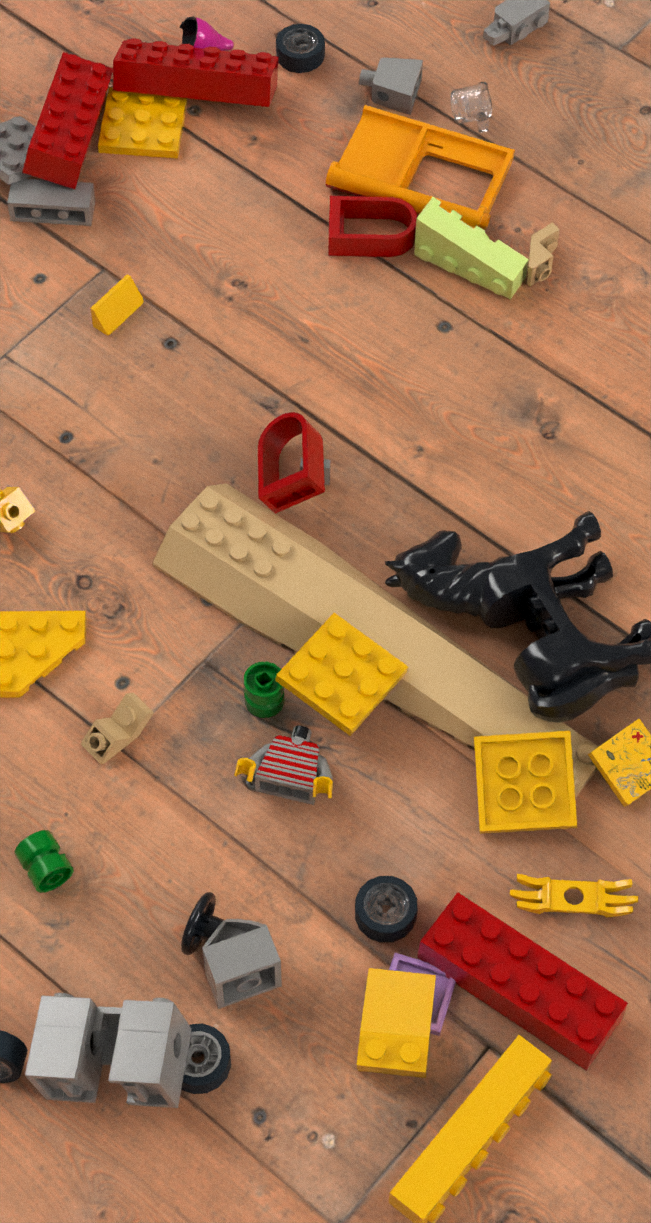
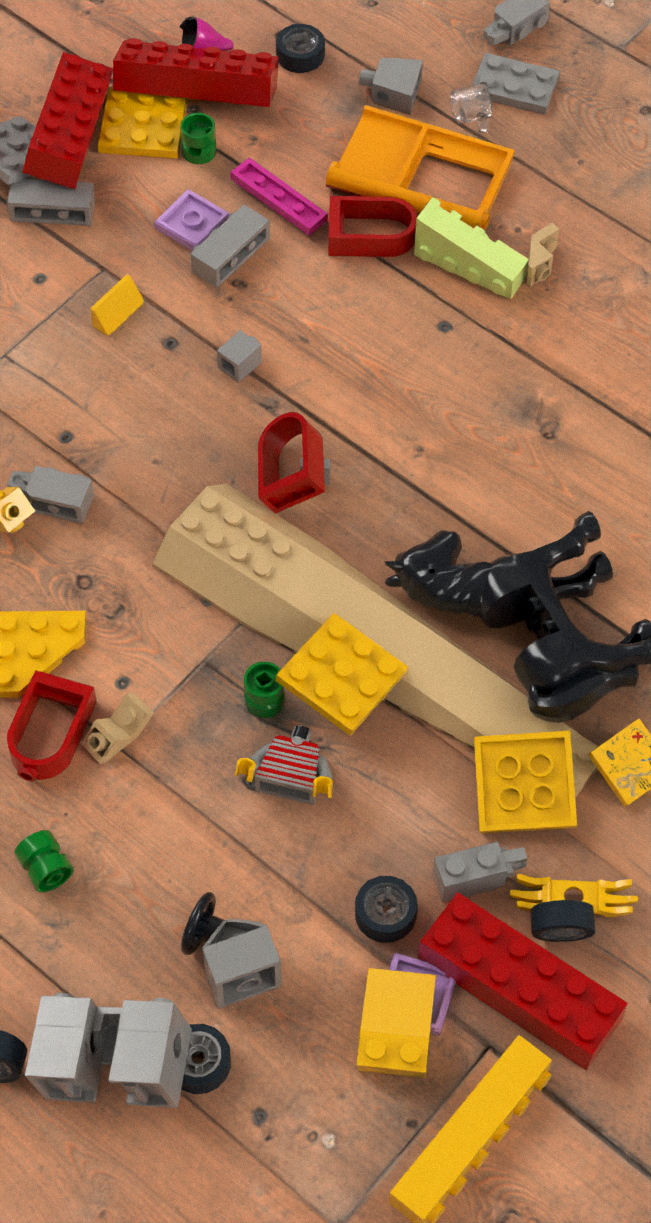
none -> light grey hinge [7,466,94,524]
none -> red window [7,670,97,782]
none -> lavender tile [154,189,230,250]
none -> green wheel [180,113,216,164]
none -> light grey brick [190,205,270,288]
none -> light grey brick [217,330,262,383]
none -> dark pink plate [231,157,328,236]
none -> light grey hinge [433,842,528,903]
none -> light grey plate [470,53,560,115]
none -> black wheel [531,900,595,942]

